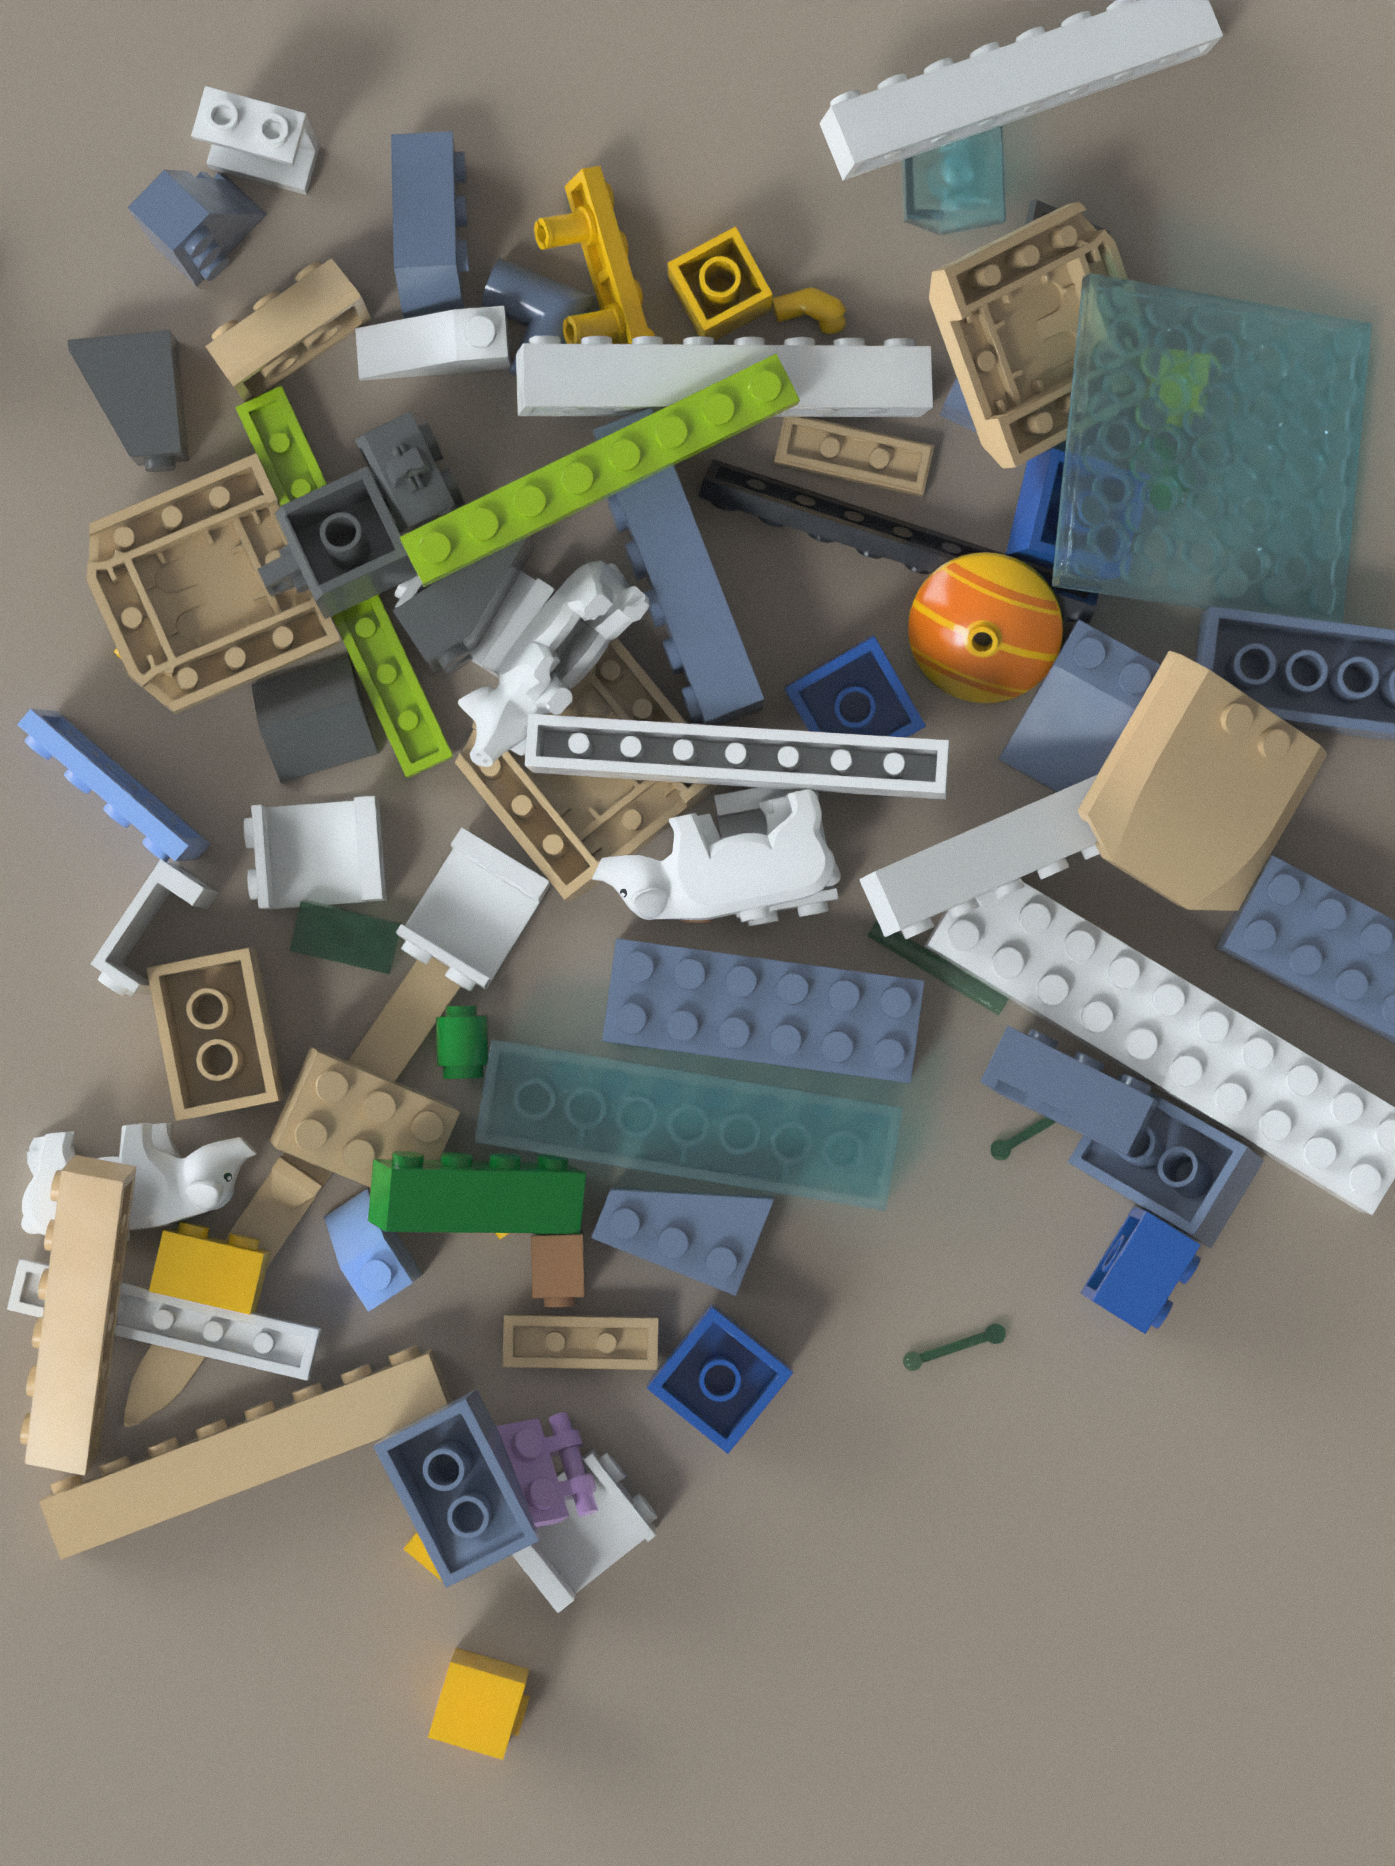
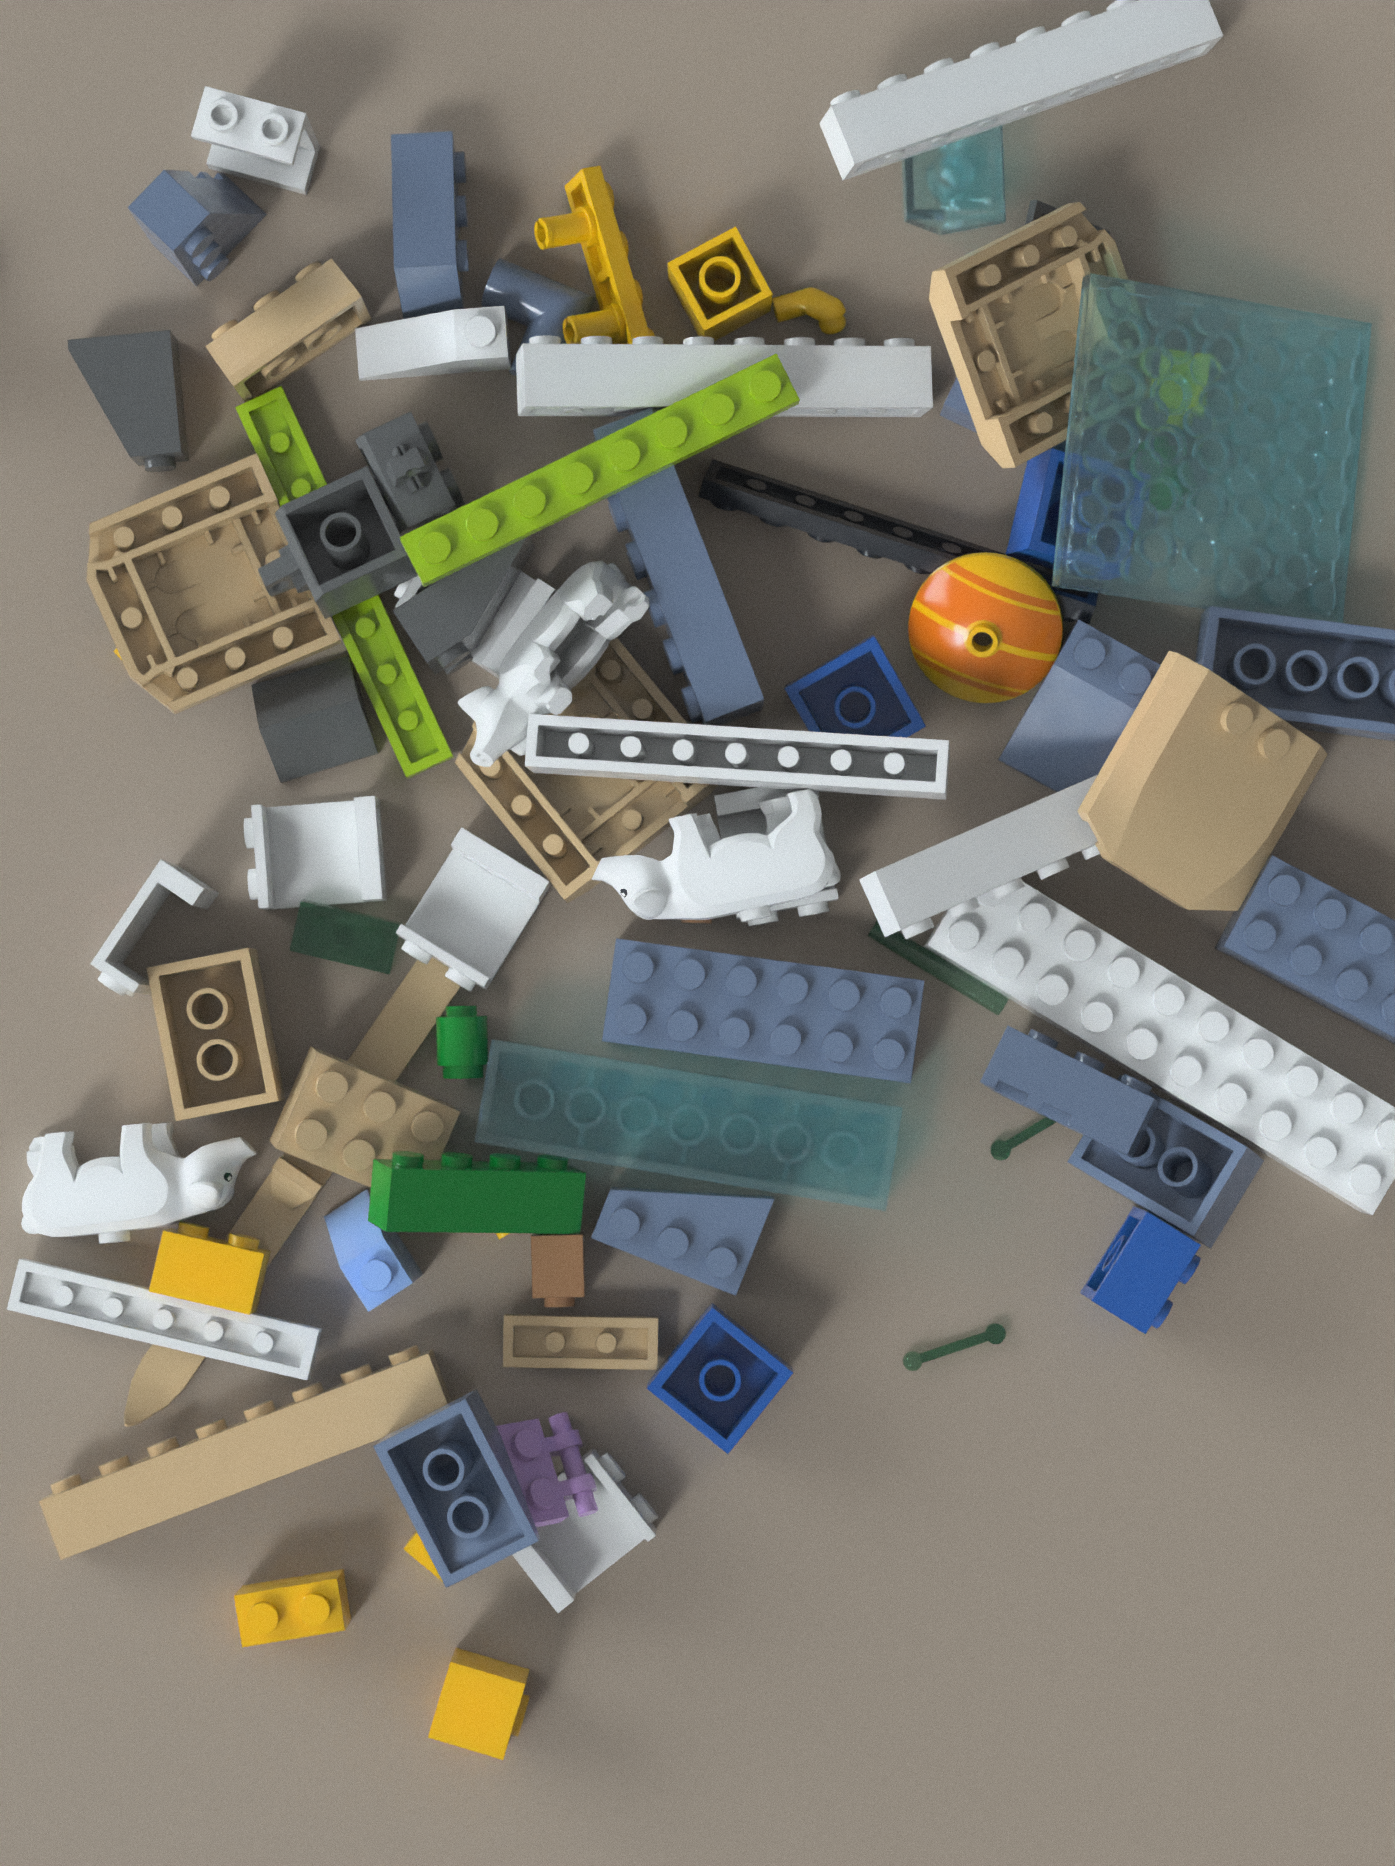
light blue plate [17,709,211,862] -> none
tan brick [20,1155,137,1475] -> none
tan tile [774,417,935,497] -> none
none -> yellow brick [234,1569,352,1647]

